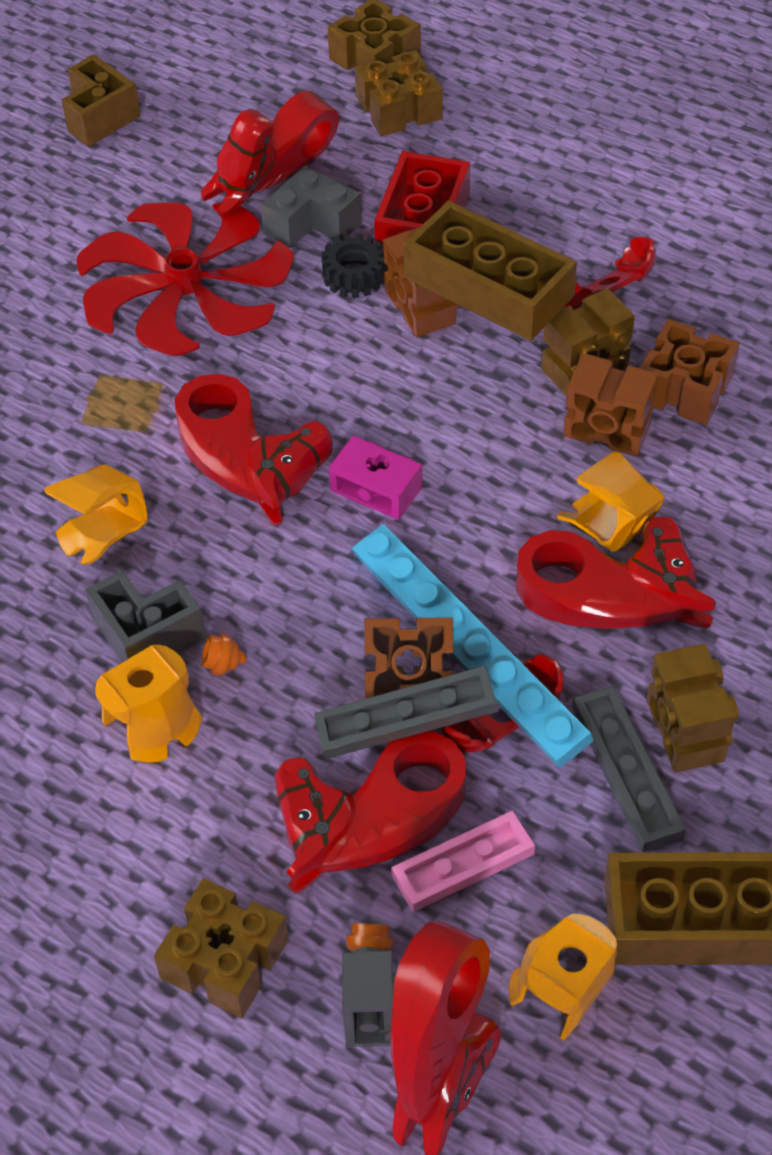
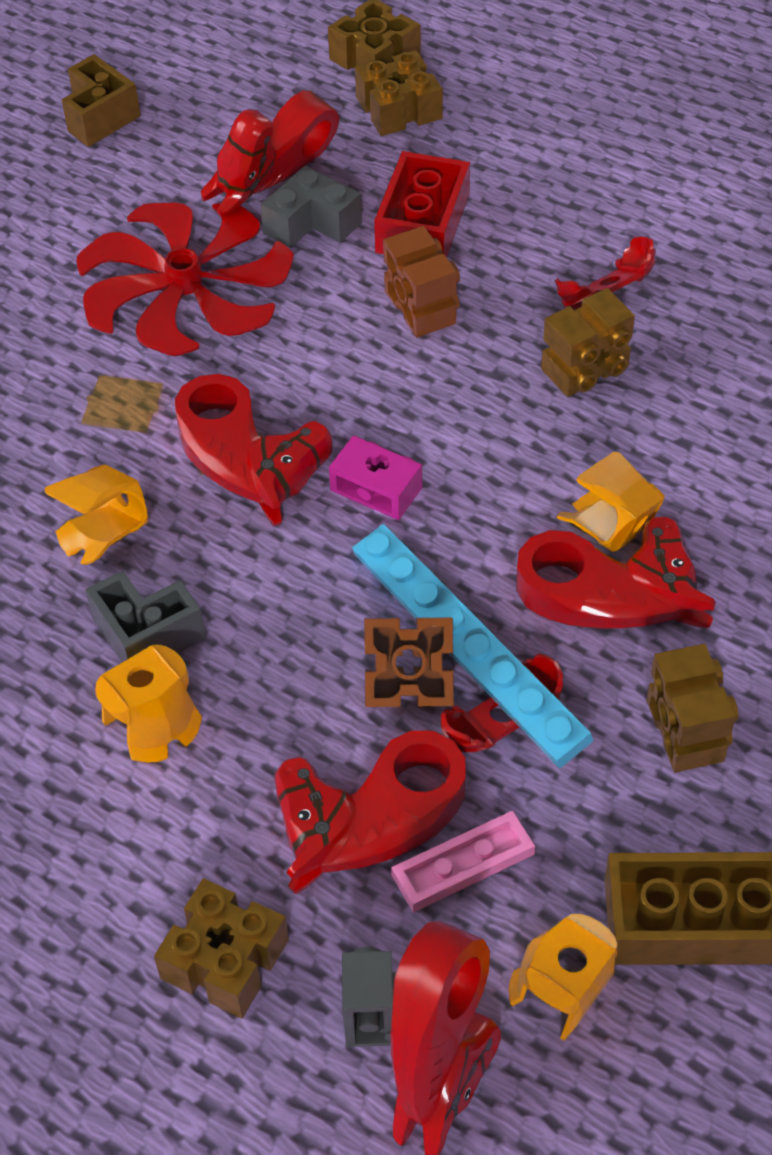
orange plate [201,633,247,676] -> none
dark grey plate [314,666,499,759] -> none
black tyre [321,234,387,298] -> none
orange plate [346,922,394,952] -> none
pearl gold brick [404,200,577,341] -> none
dark orange brick [563,353,658,457] -> none
dark grey plate [572,686,686,852] -> none
dark orange brick [640,319,740,425] -> none

